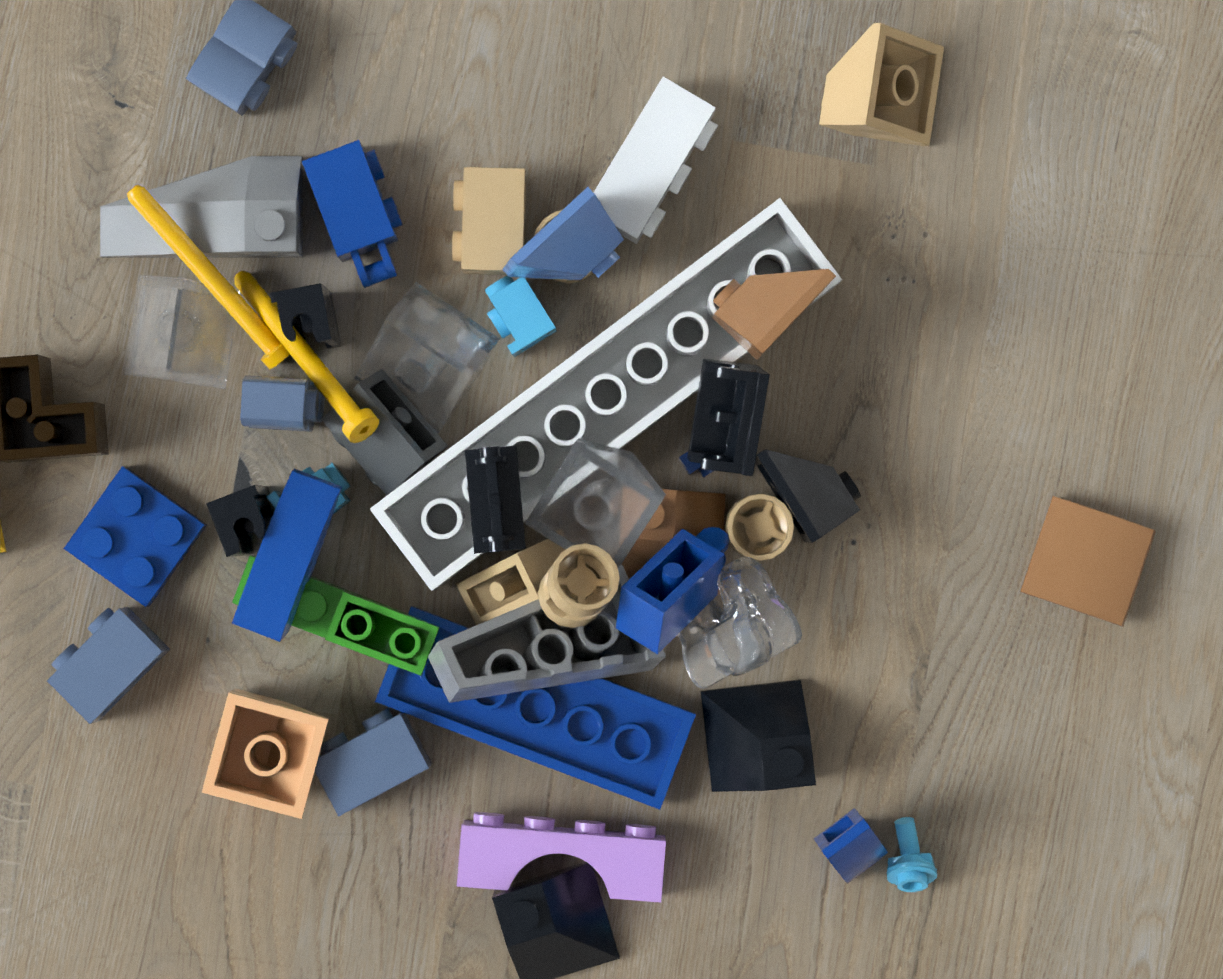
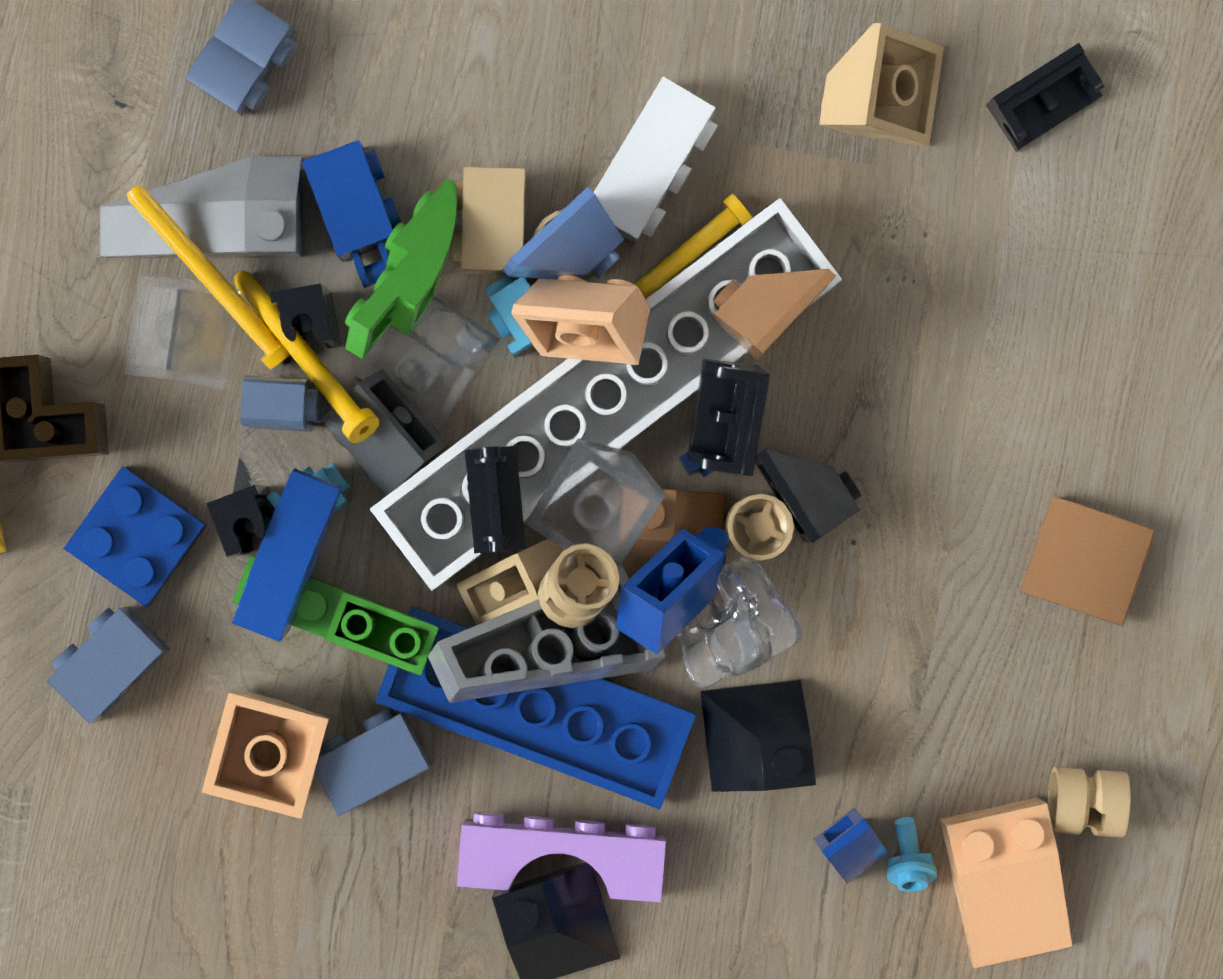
none -> bright green slope [345,178,457,360]
none -> light nougat slope [511,275,650,365]
none -> yellow bar [634,193,753,300]
none -> light nougat slope [939,797,1073,969]
none -> black hinge [986,43,1104,151]
none -> tan wheel [1047,767,1131,838]

